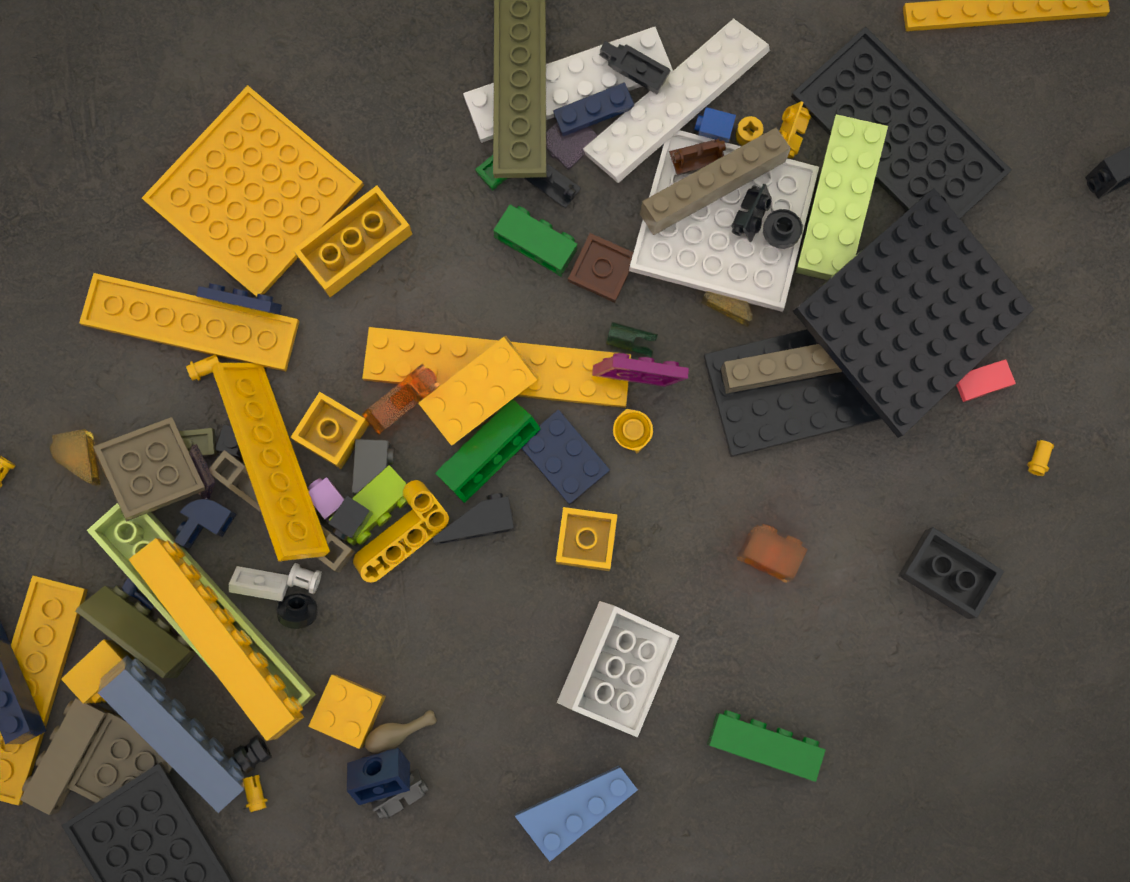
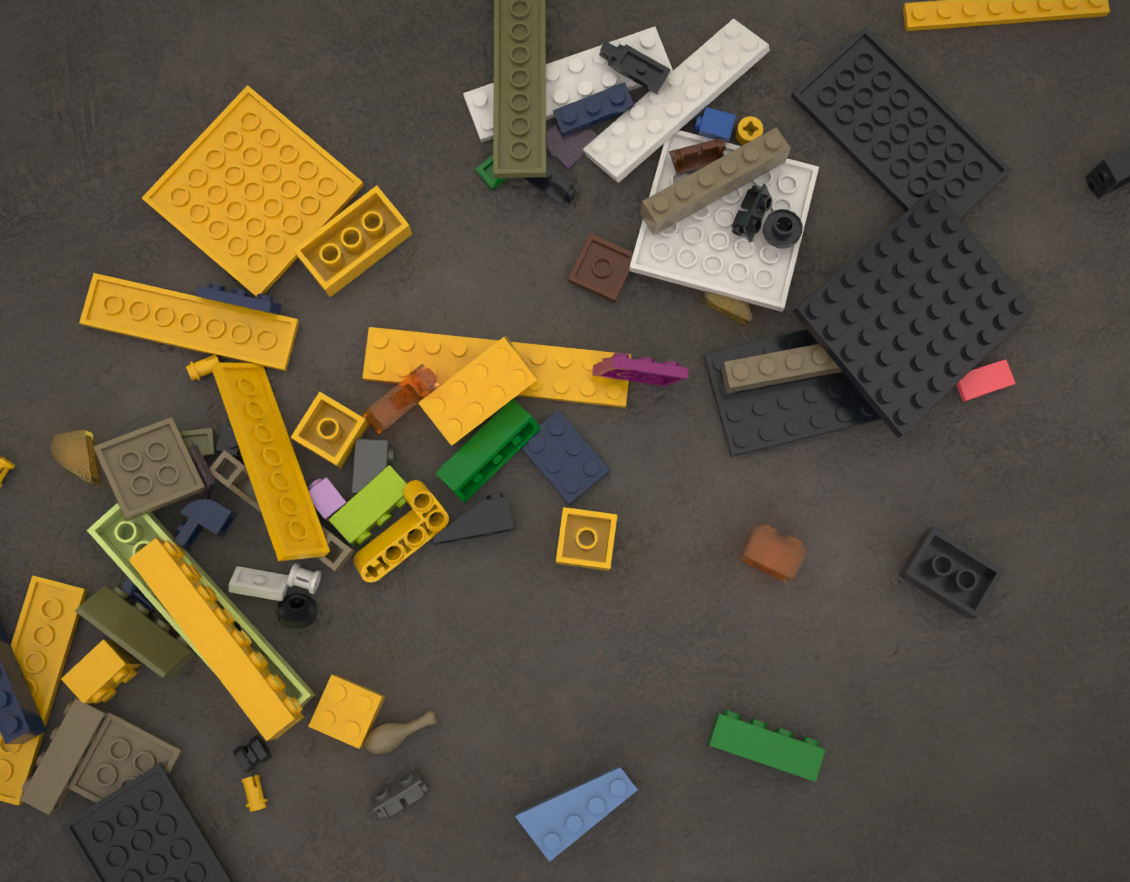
sand blue brick [98,655,244,813] -> none
black brick [329,496,373,541] -> none
dark blue brick [347,748,410,805] -> none
green brick [493,205,577,277] -> none
white slope [557,601,679,737] -> none
clear green hinge [606,322,658,357] -> none
yellow hat [613,409,653,454] -> none
yellow hinge [779,101,811,159] -> none
yellowish green brick [795,114,888,280] -> none
yellow pin [1027,440,1054,476] -> none

